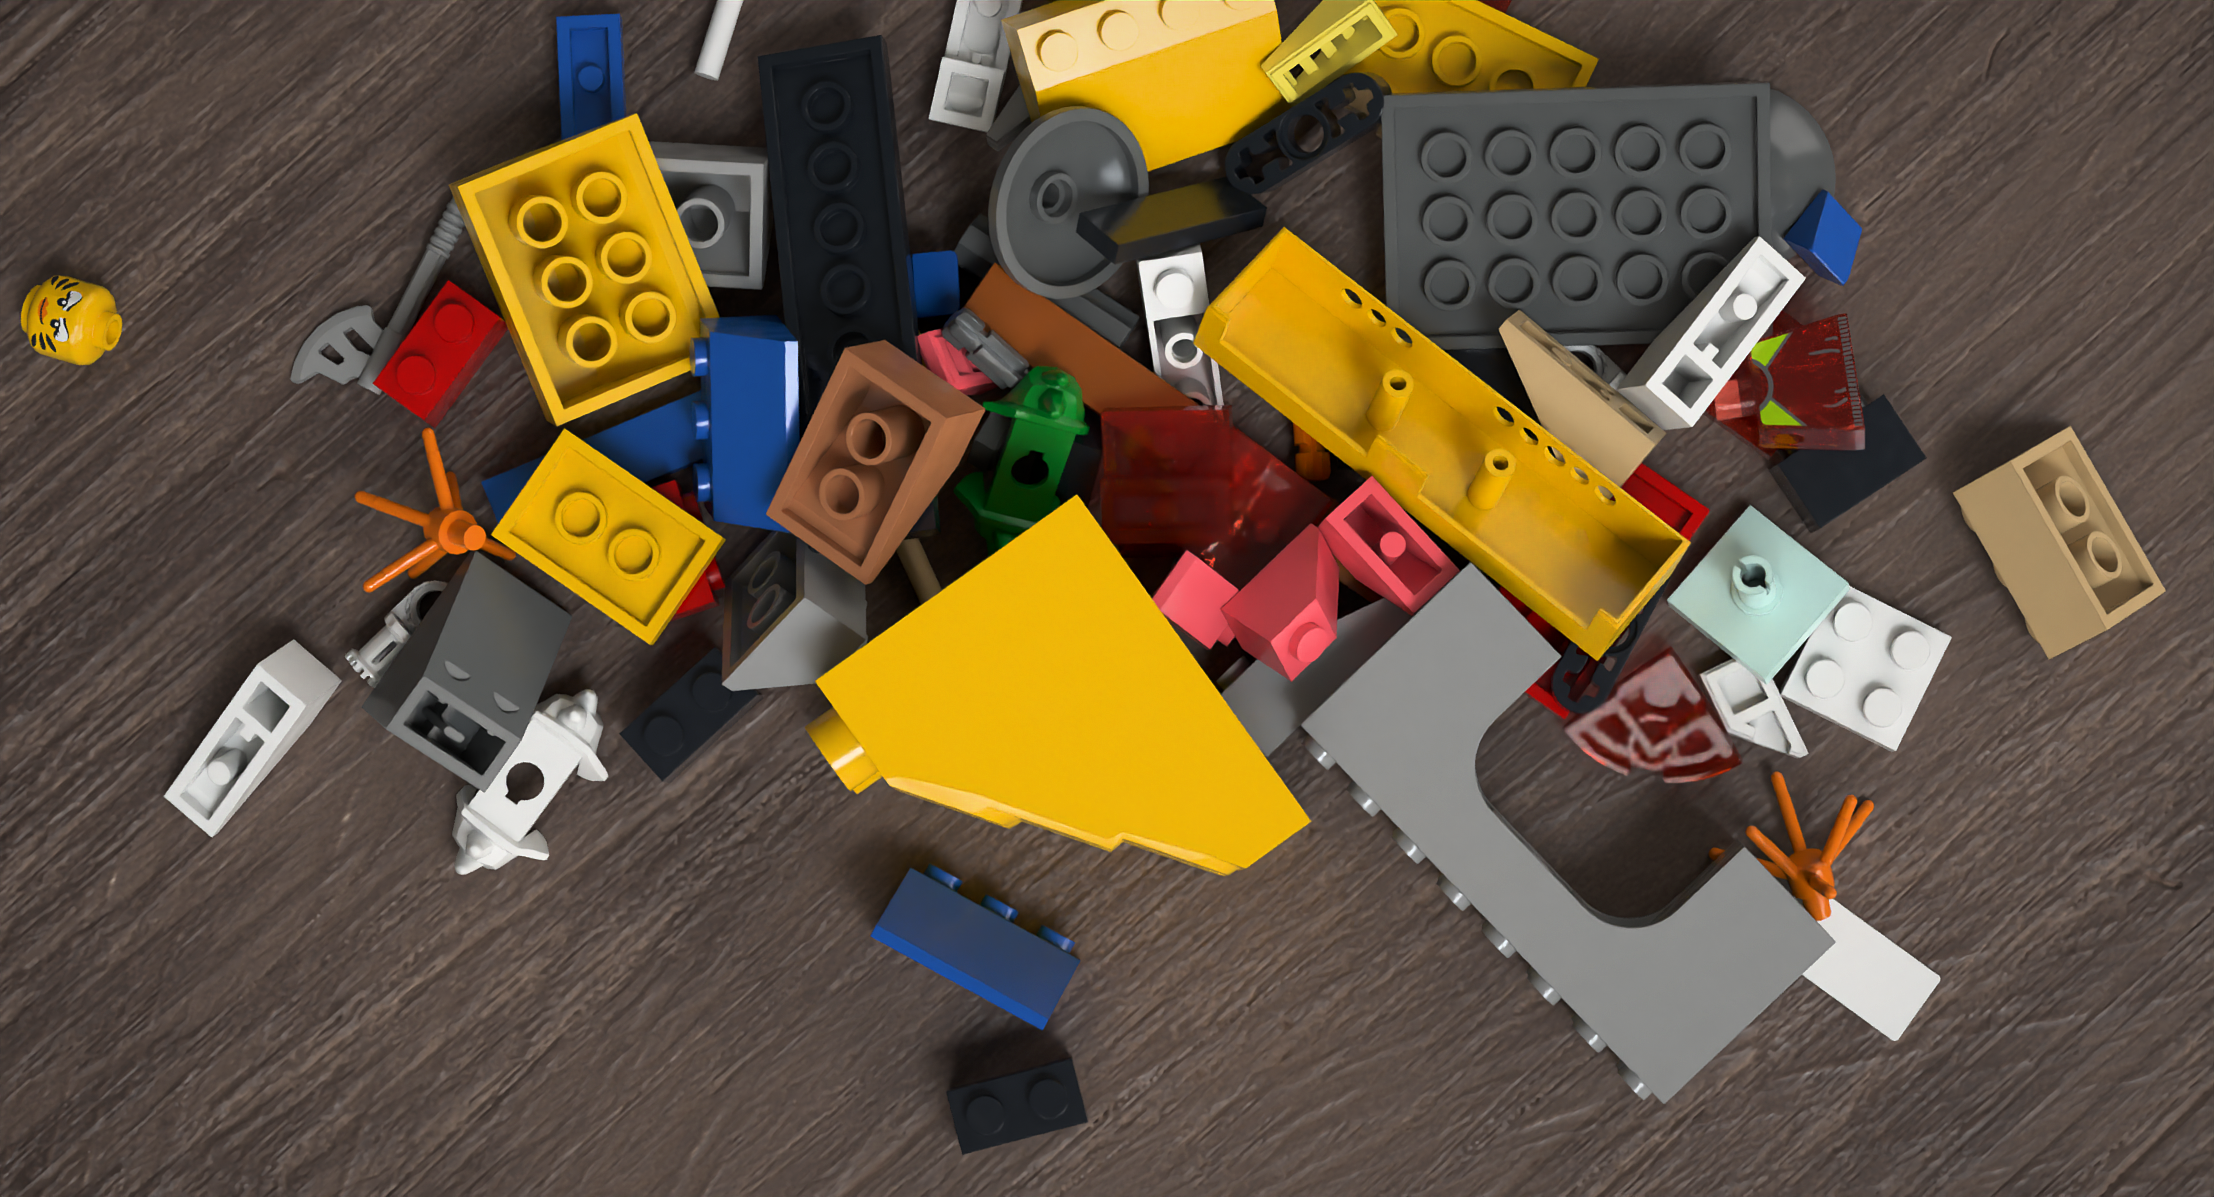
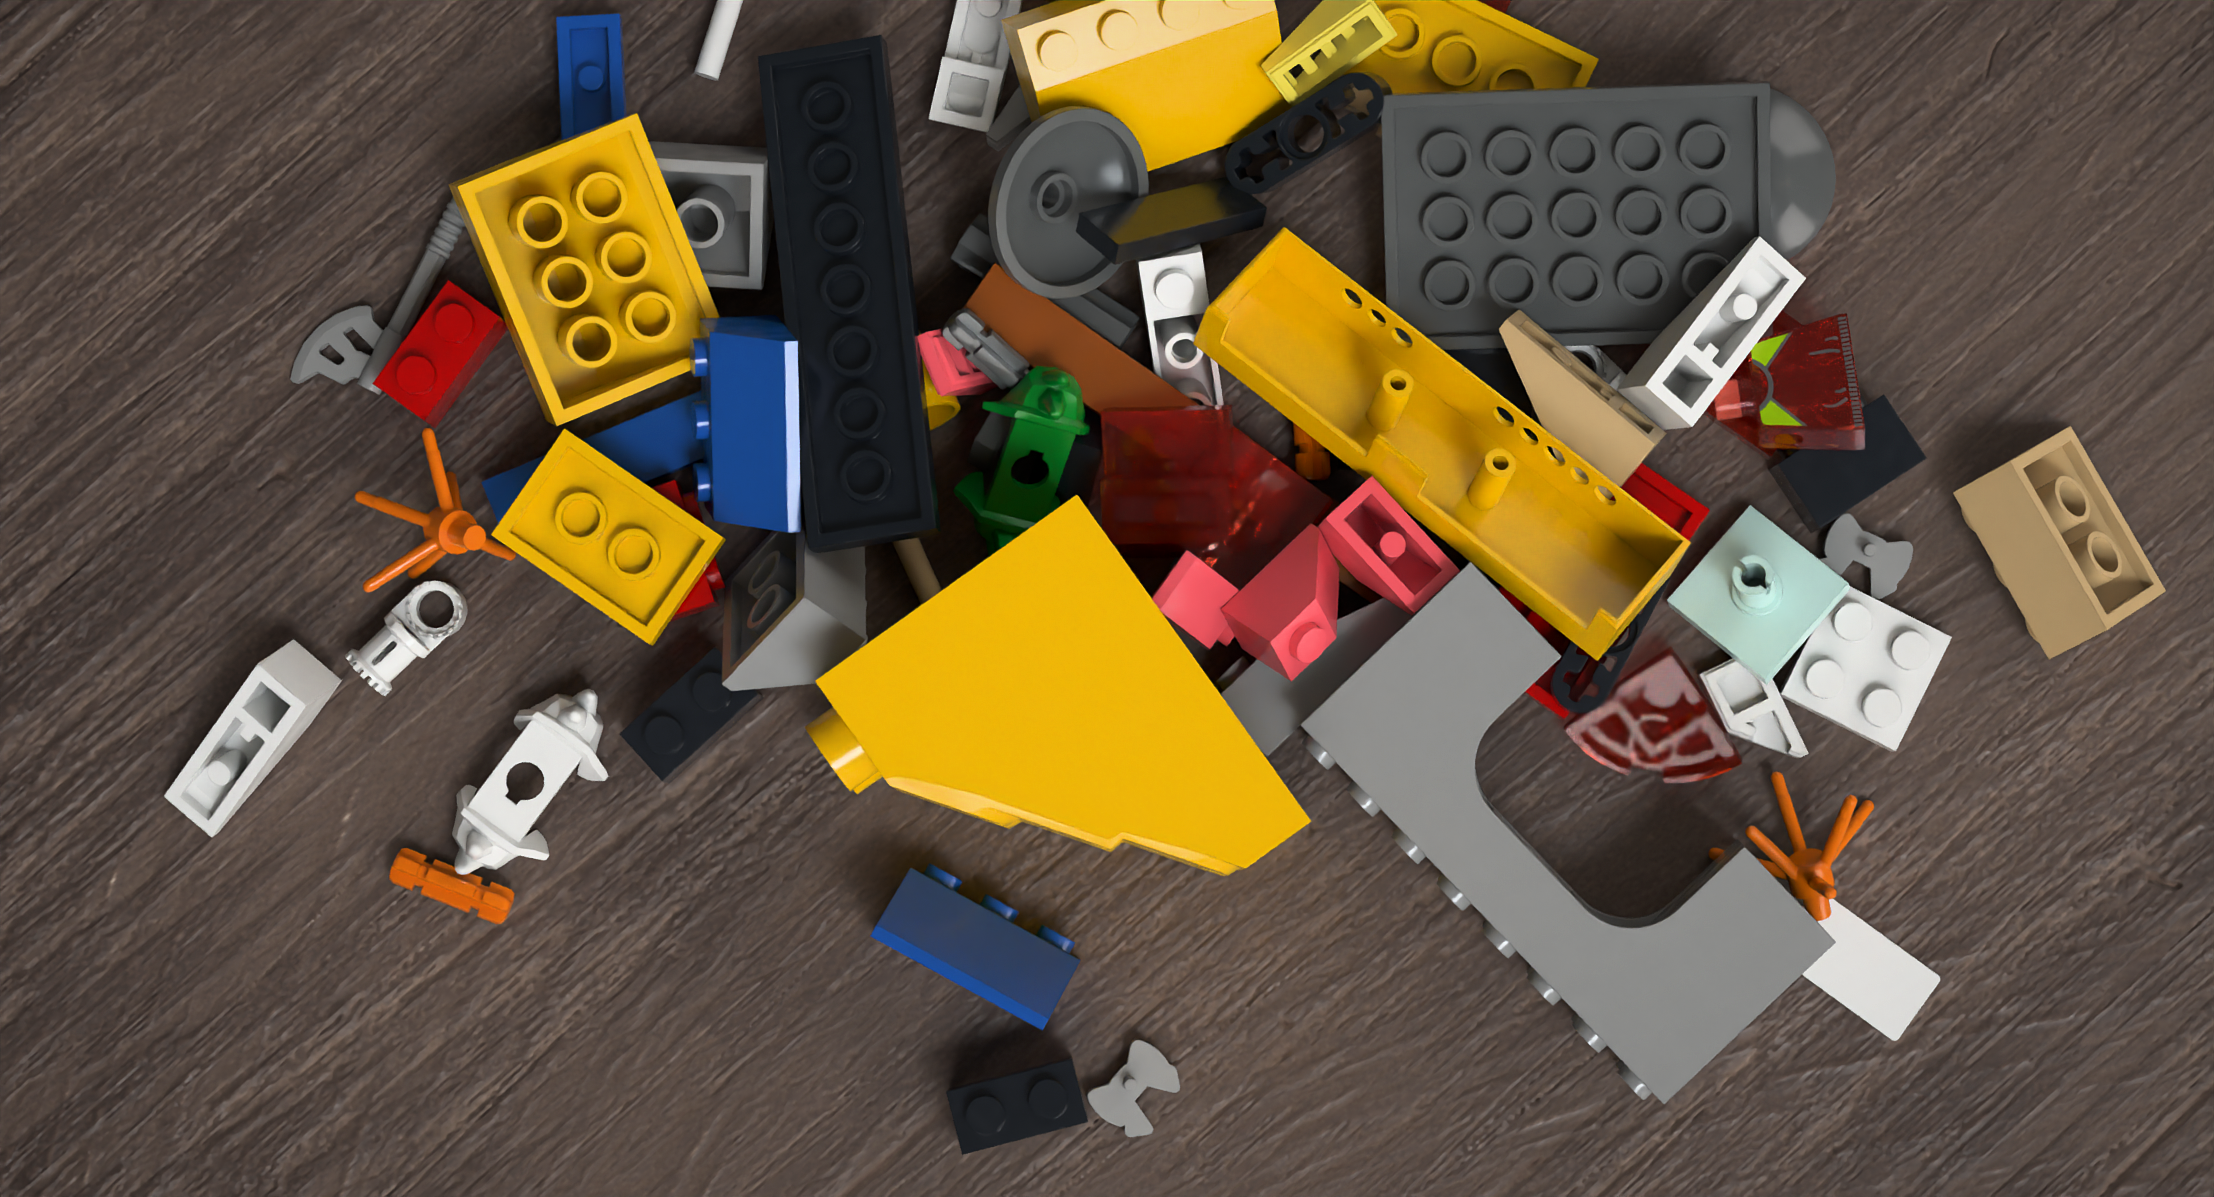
yellow head [21,275,122,365] -> none
dark grey slope [362,550,573,793] -> none
nougat slope [766,340,986,585] -> none
blue slope [911,250,960,324] -> none
blue slope [1783,189,1862,286] -> none
none -> orange axle [389,848,515,924]
none -> light grey piece [1086,1038,1180,1137]
none -> light grey piece [1819,513,1913,600]

